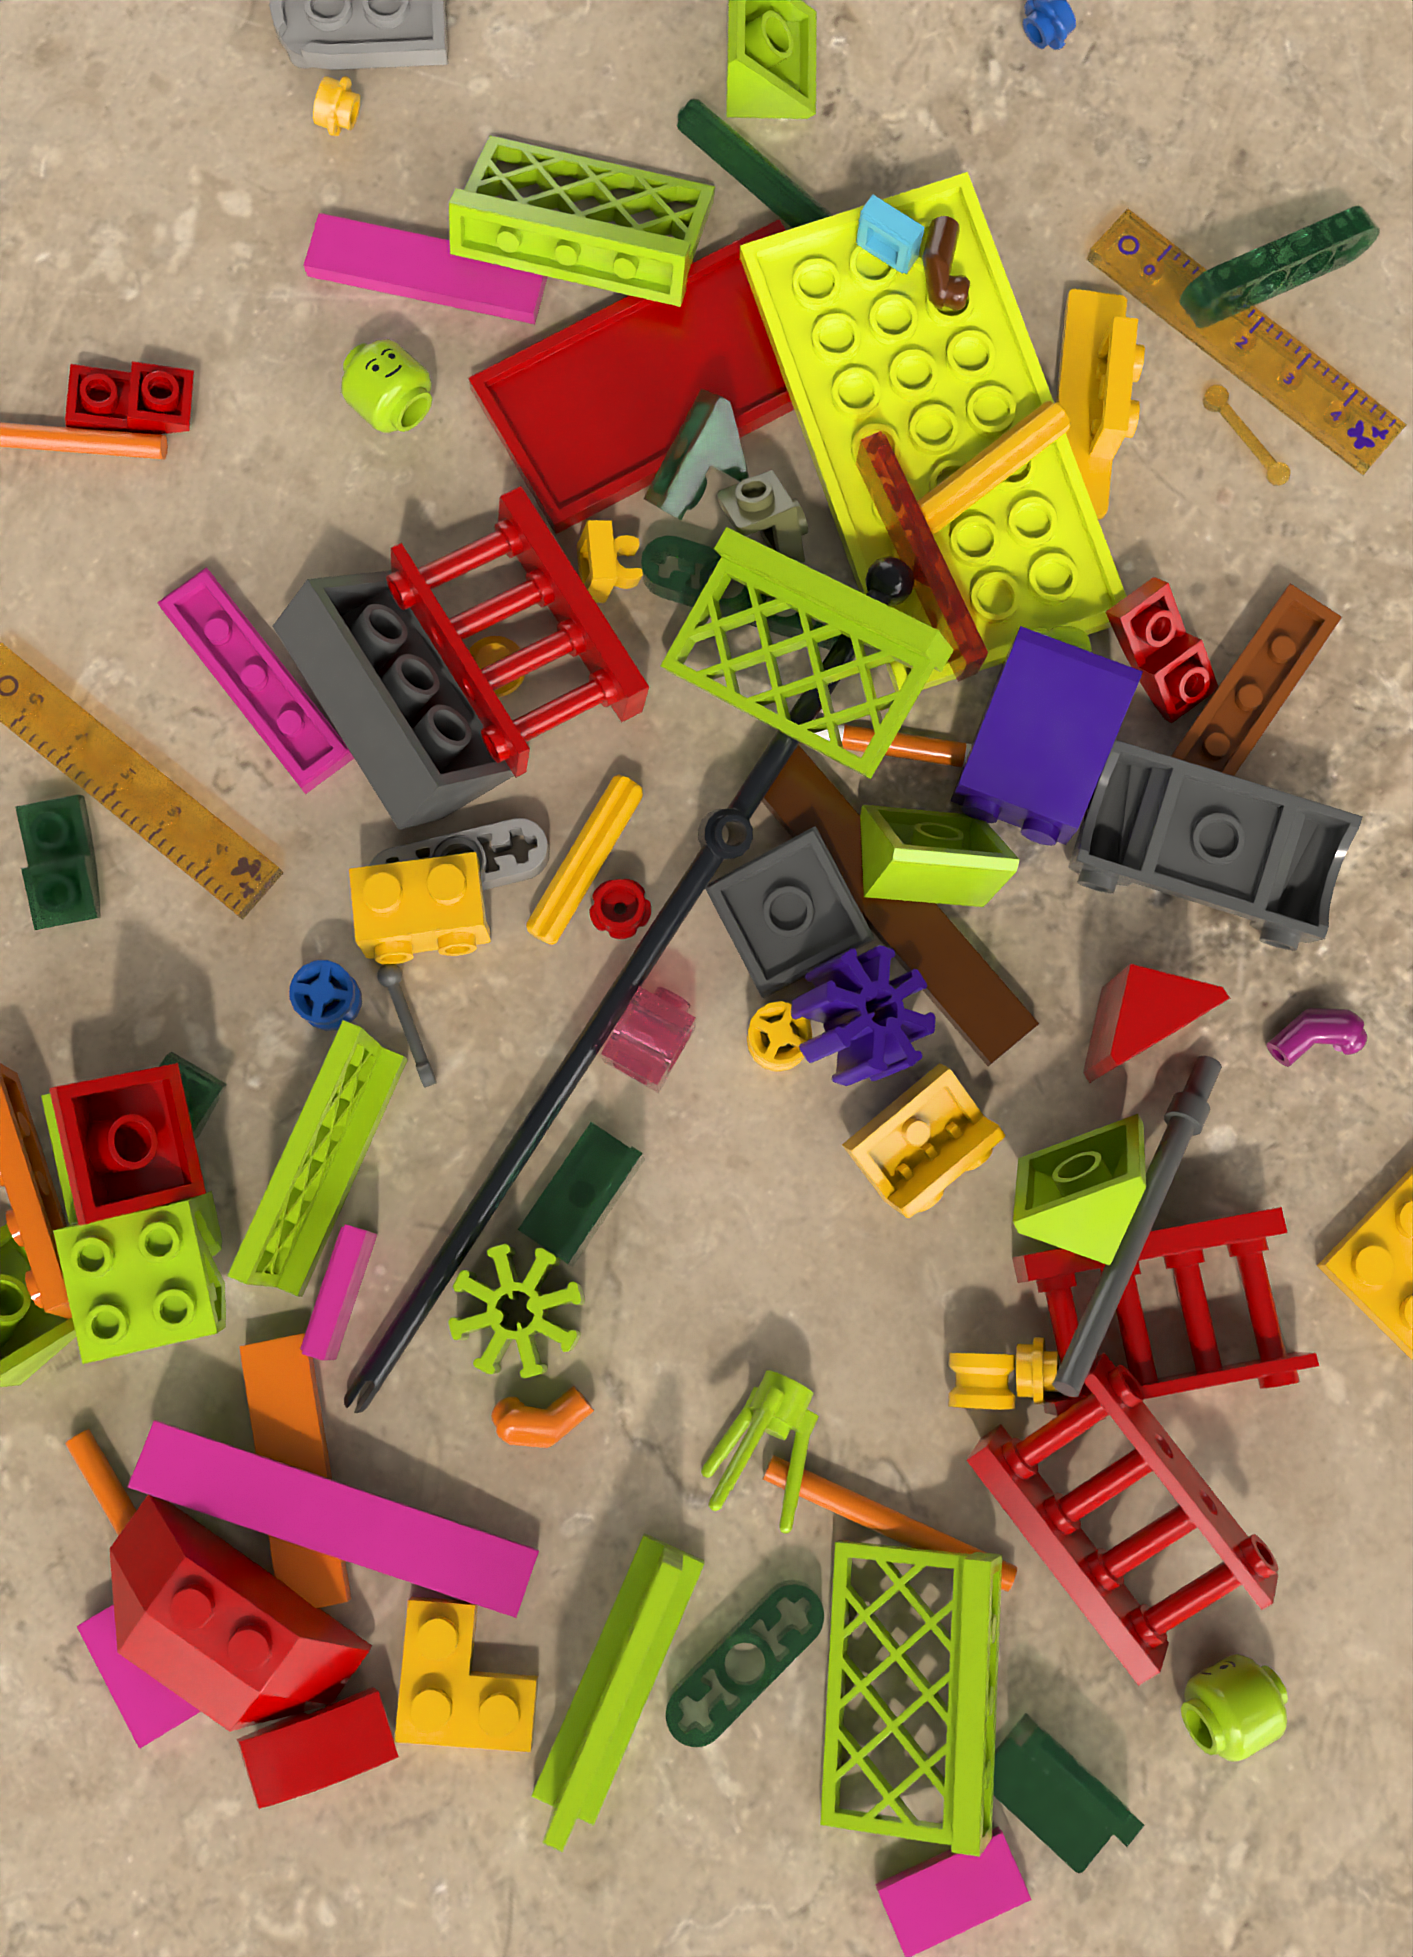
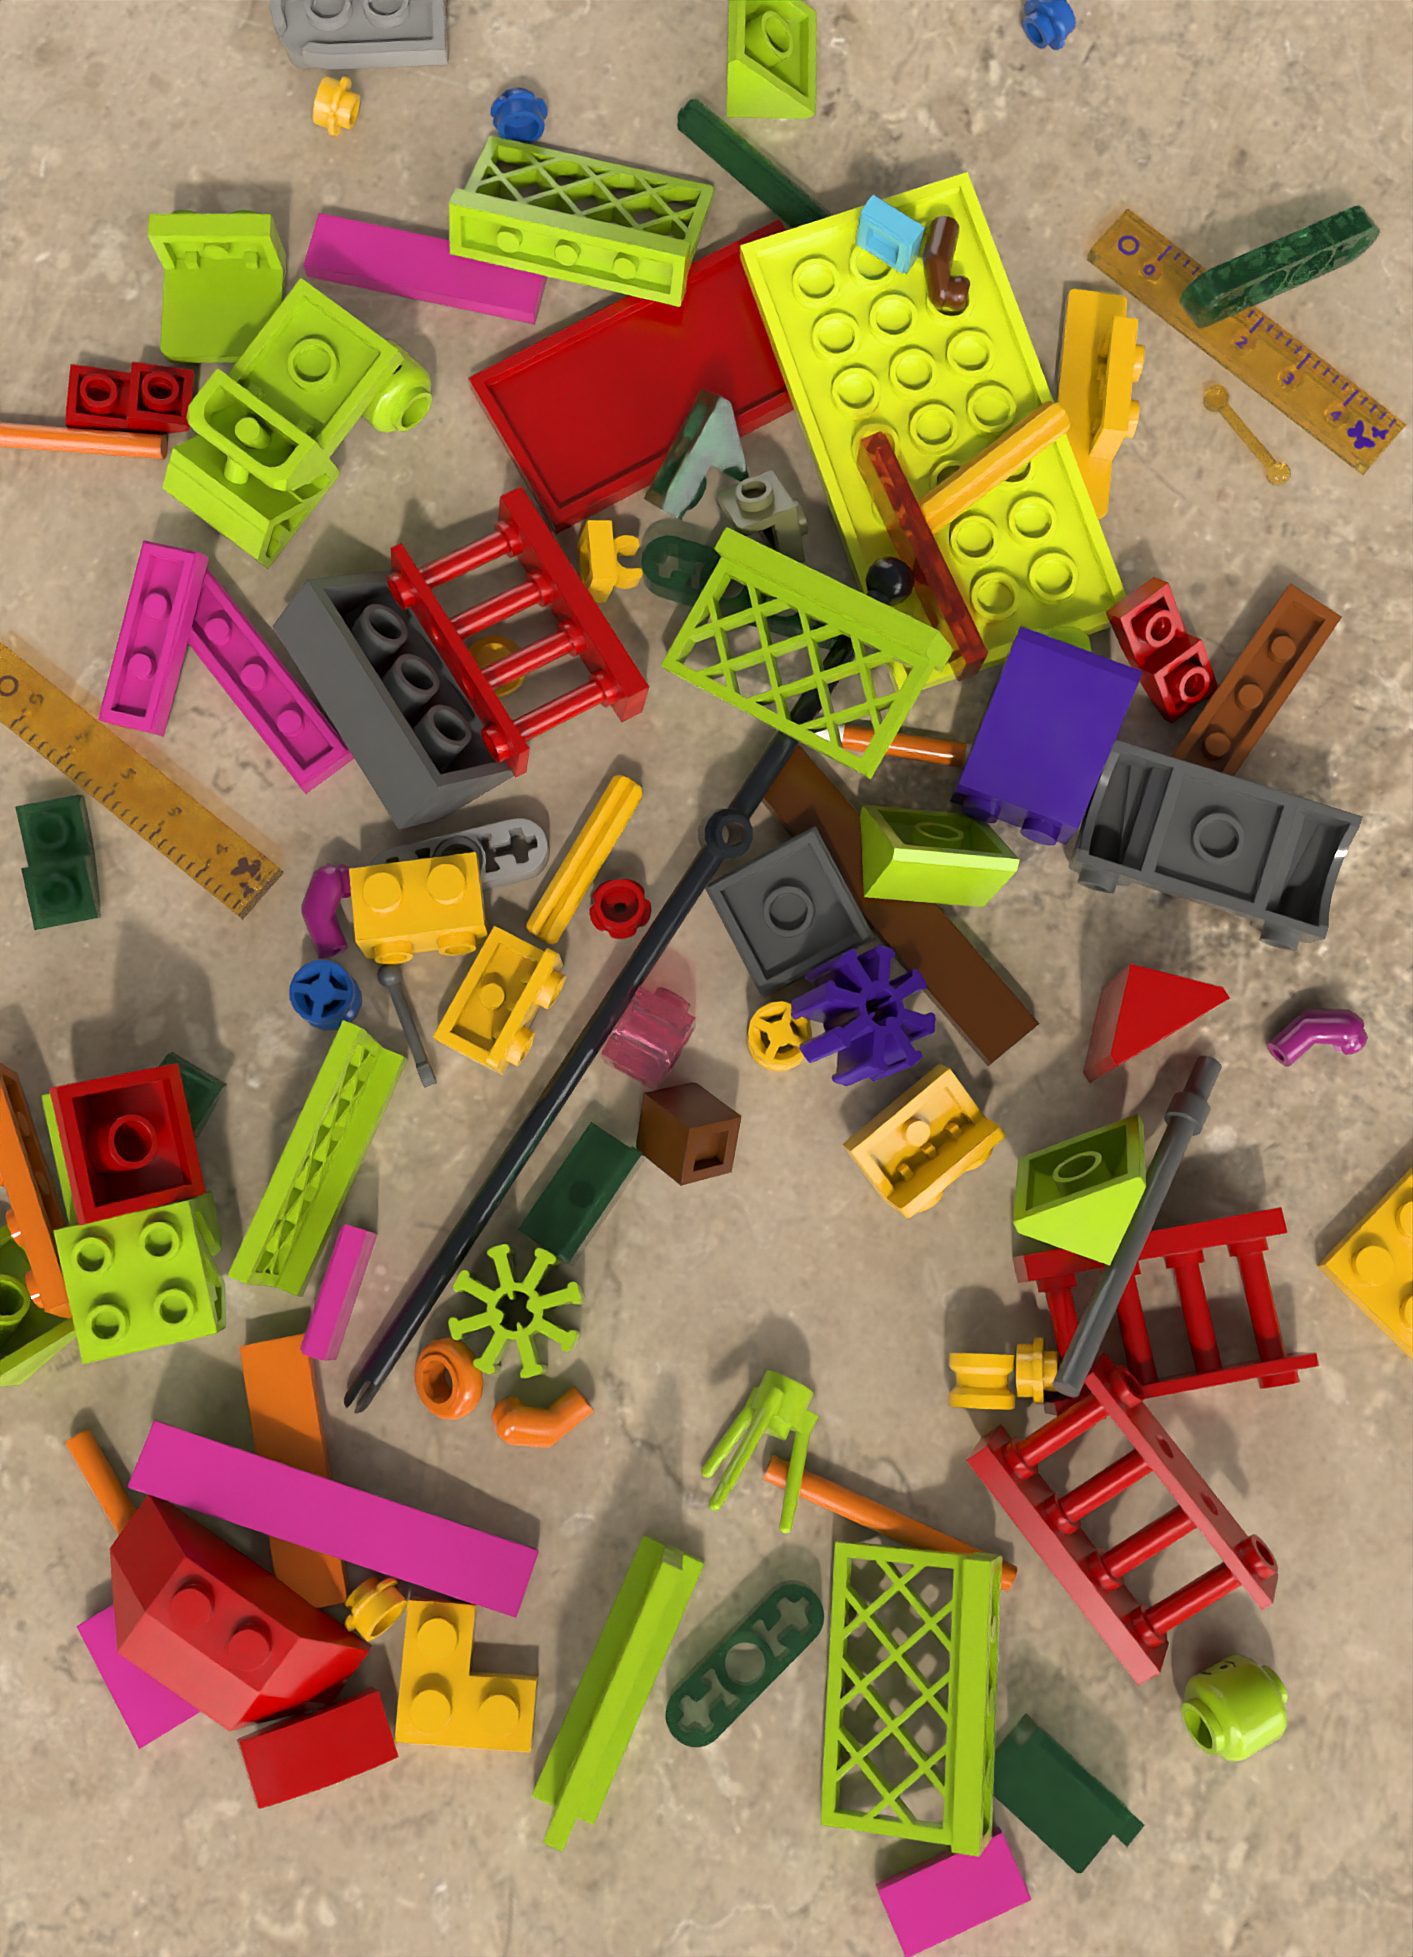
none -> dark pink tile [98,540,209,737]
none -> lime bracket [148,209,286,363]
none -> lime piece [162,278,404,569]
none -> magenta arm [301,863,351,959]
none -> yellow plate [345,1576,408,1641]
none -> orange piece [414,1337,484,1420]
none -> yellow bracket [433,926,566,1076]
none -> blue plate [490,87,548,144]
none -> reddish brown panel [636,1082,742,1186]

